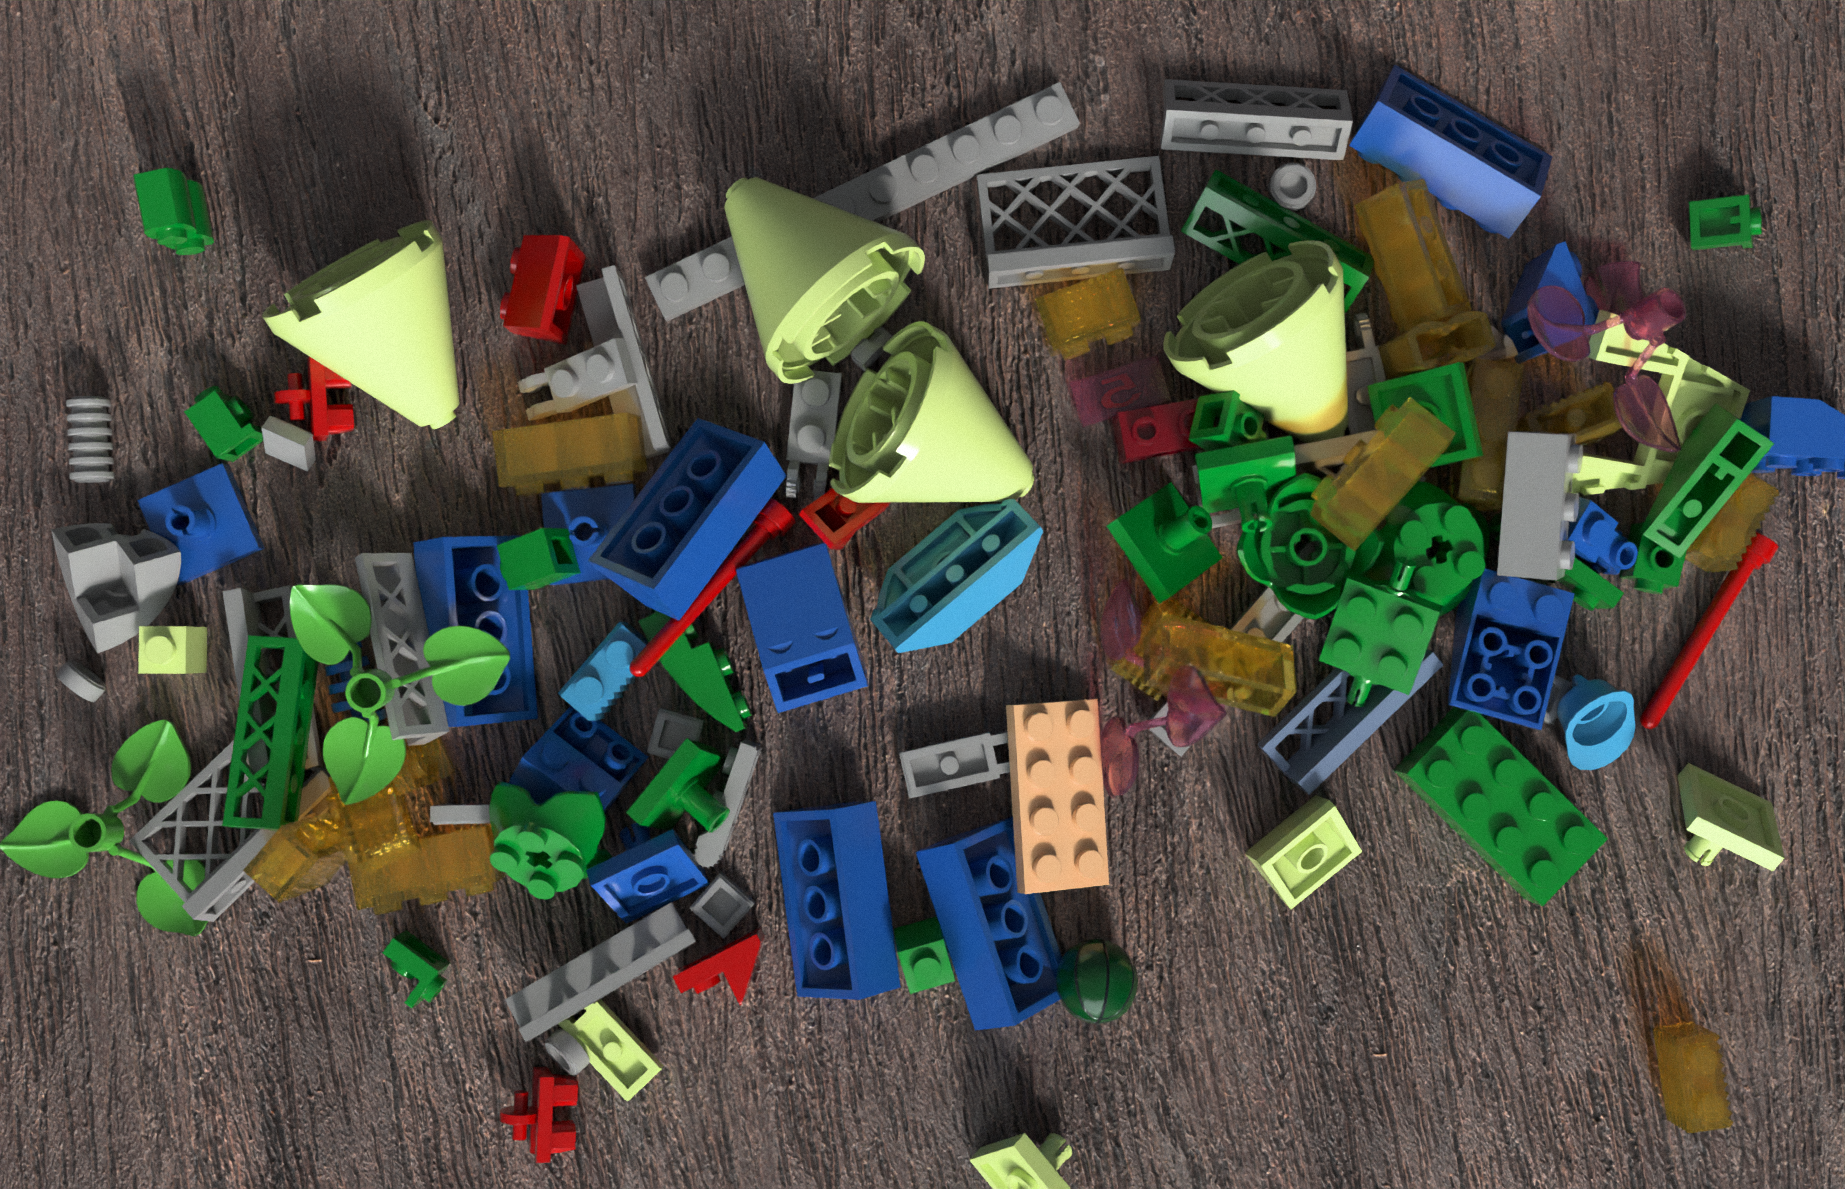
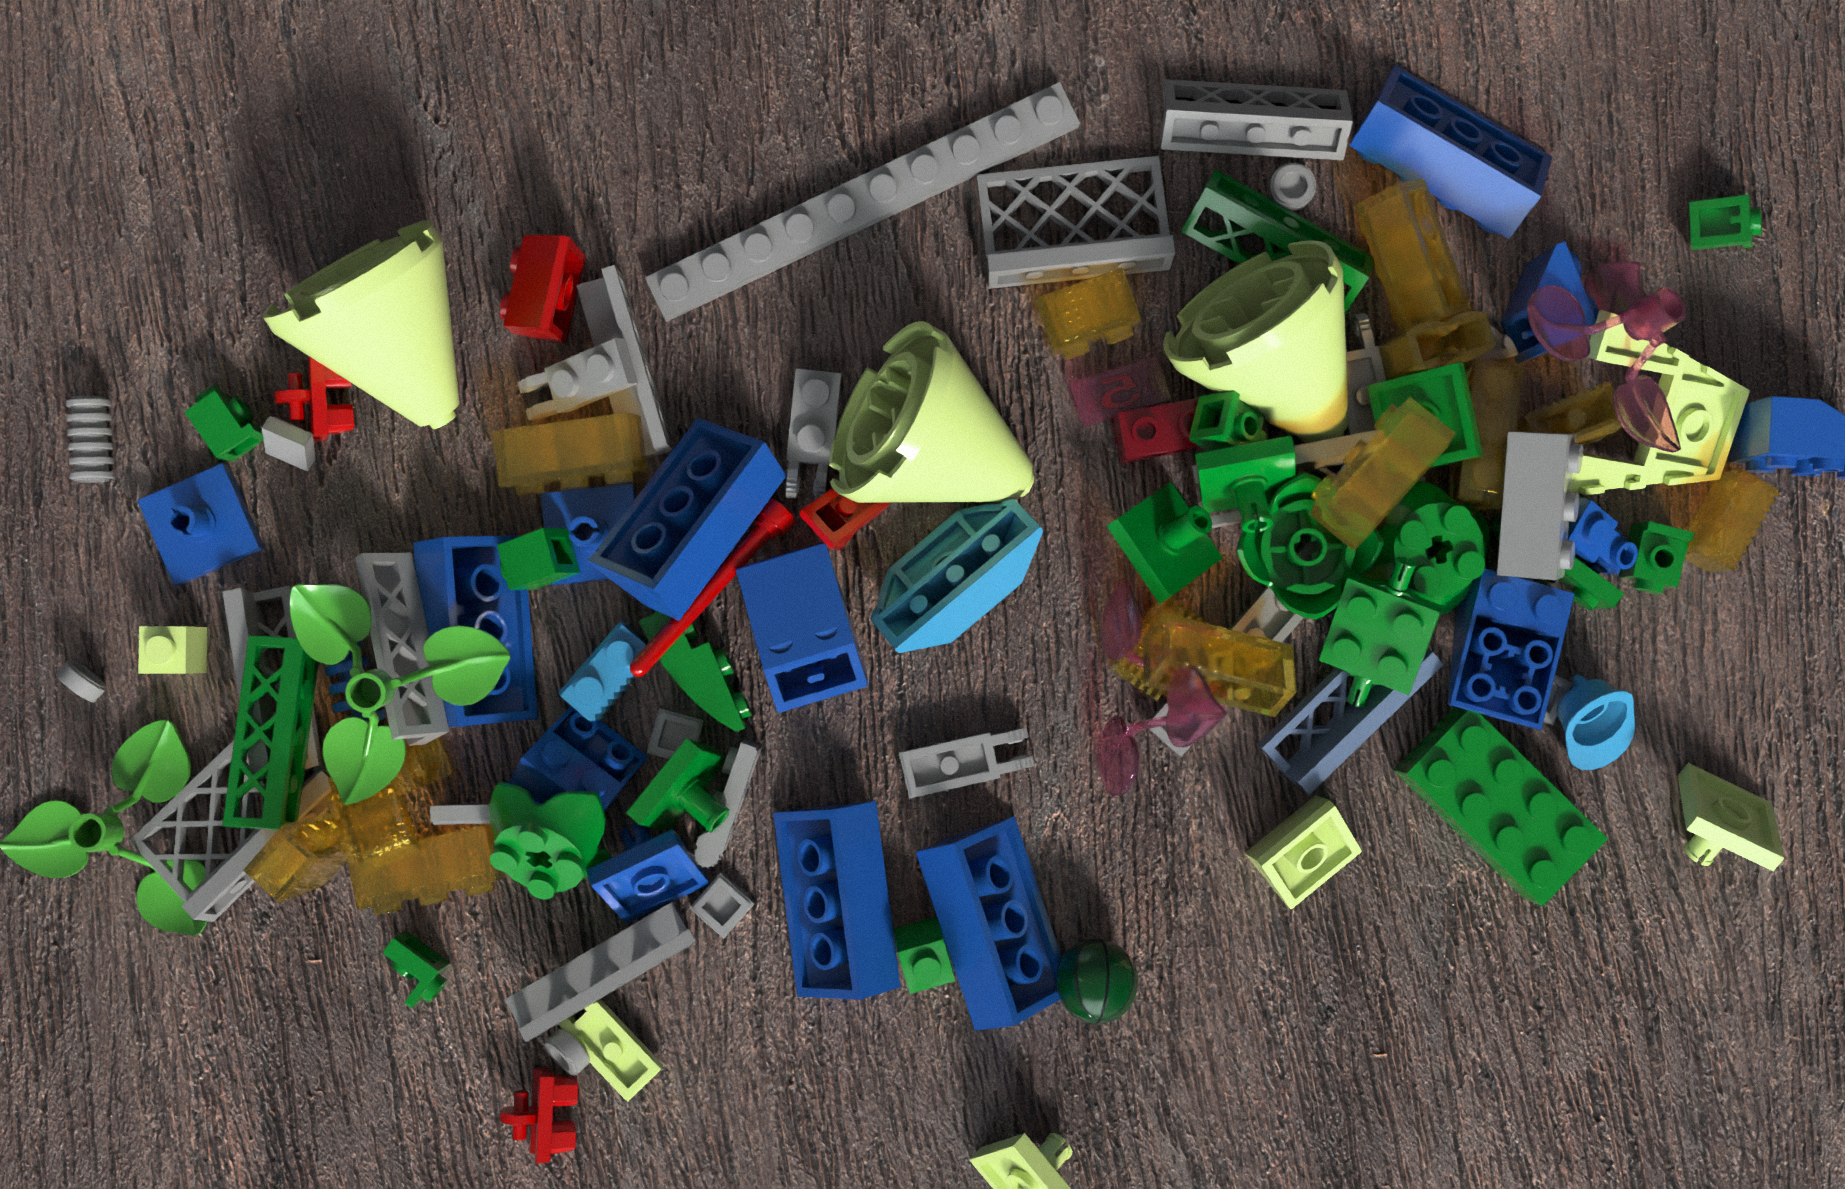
light grey brick [51,523,181,654] -> none
green brick [133,167,214,255] -> none
red slope [672,927,765,1005] -> none
yellowish green cone [724,177,925,384] -> none
light grey tile [851,327,893,371] -> none
light nougat plate [1006,699,1109,894] -> none
green slope [1640,403,1775,558] -> none
red piece [1640,529,1779,729] -> none
clear yellow brick [1653,1022,1734,1133] -> none

